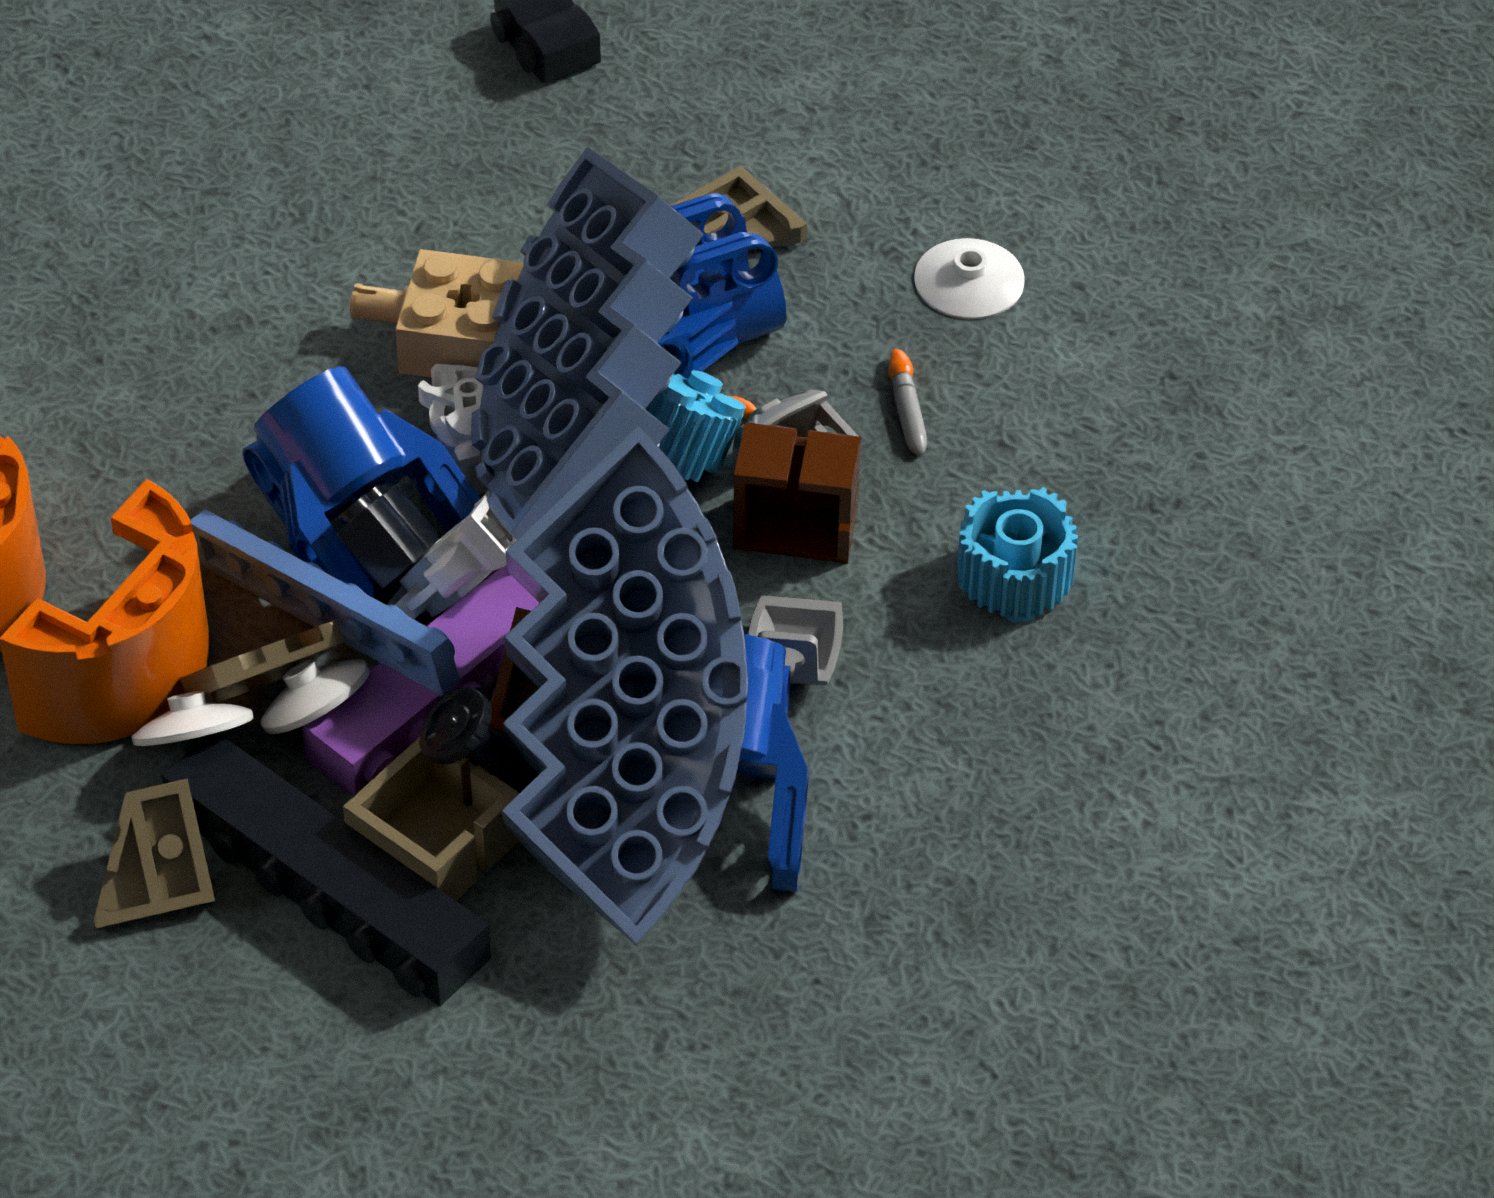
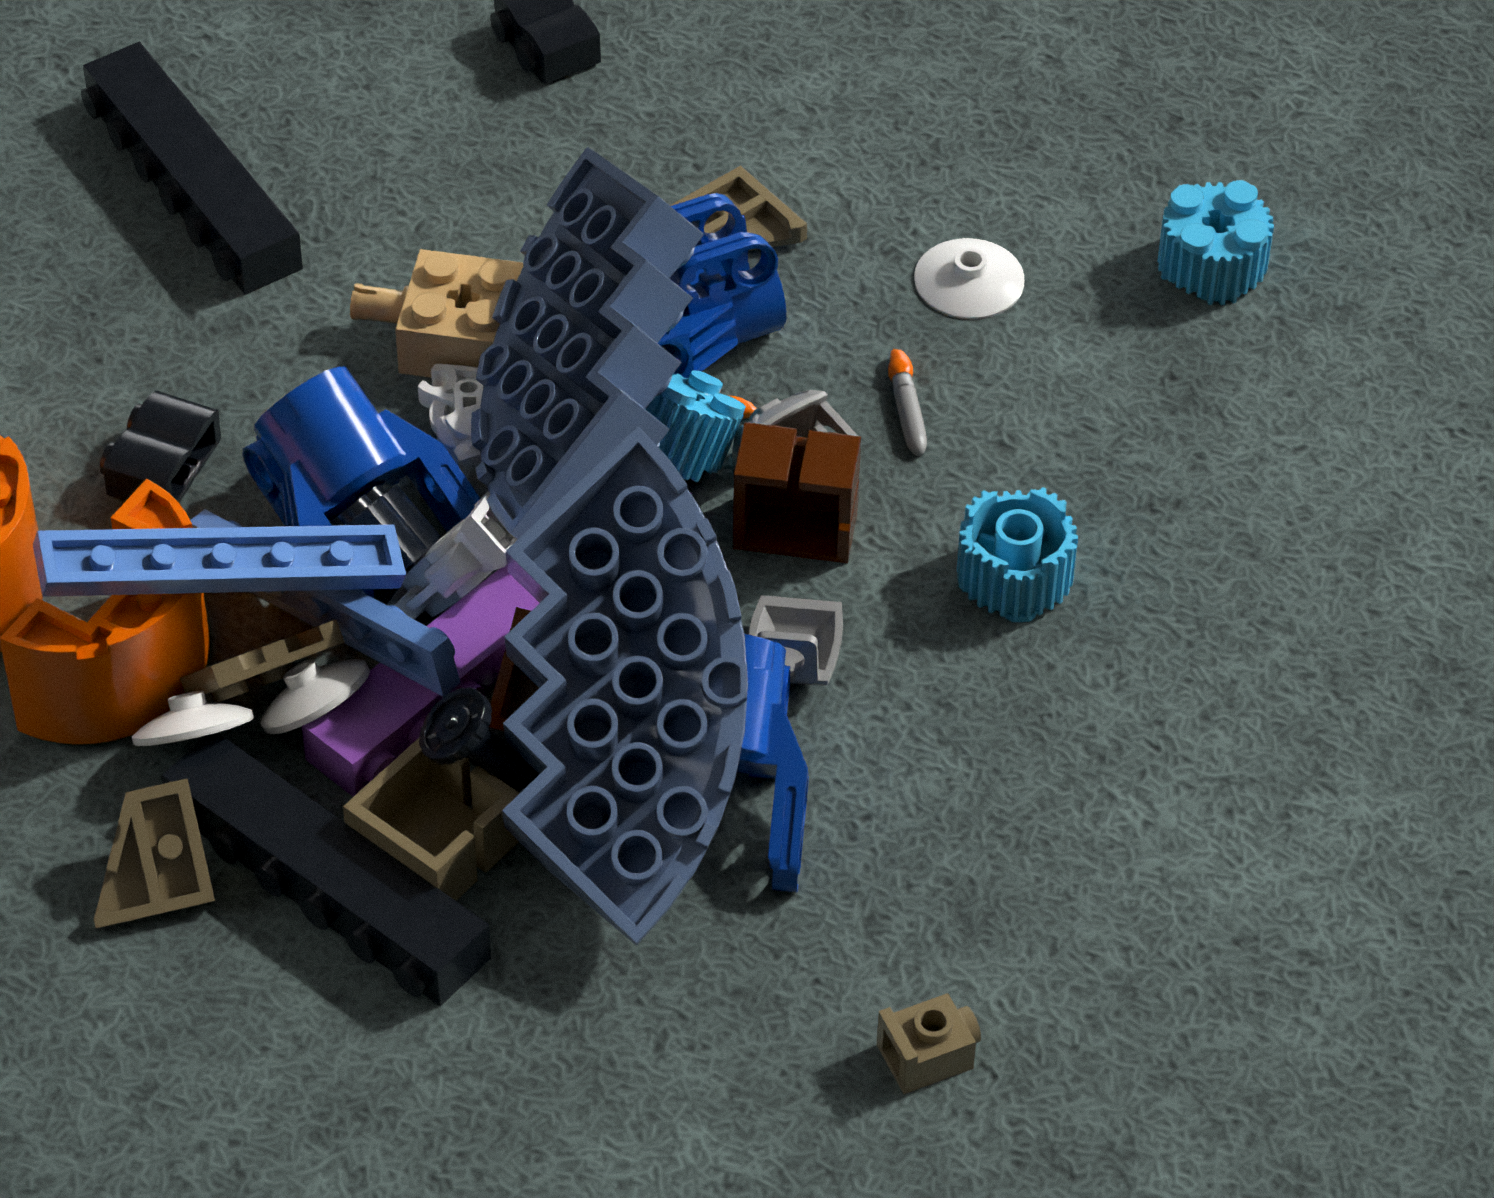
none -> medium blue plate [33,525,406,597]
none -> black brick [81,41,303,295]
none -> black brick [100,390,221,503]
none -> dark tan brick [877,993,981,1094]
none -> medium azure brick [1157,180,1274,305]

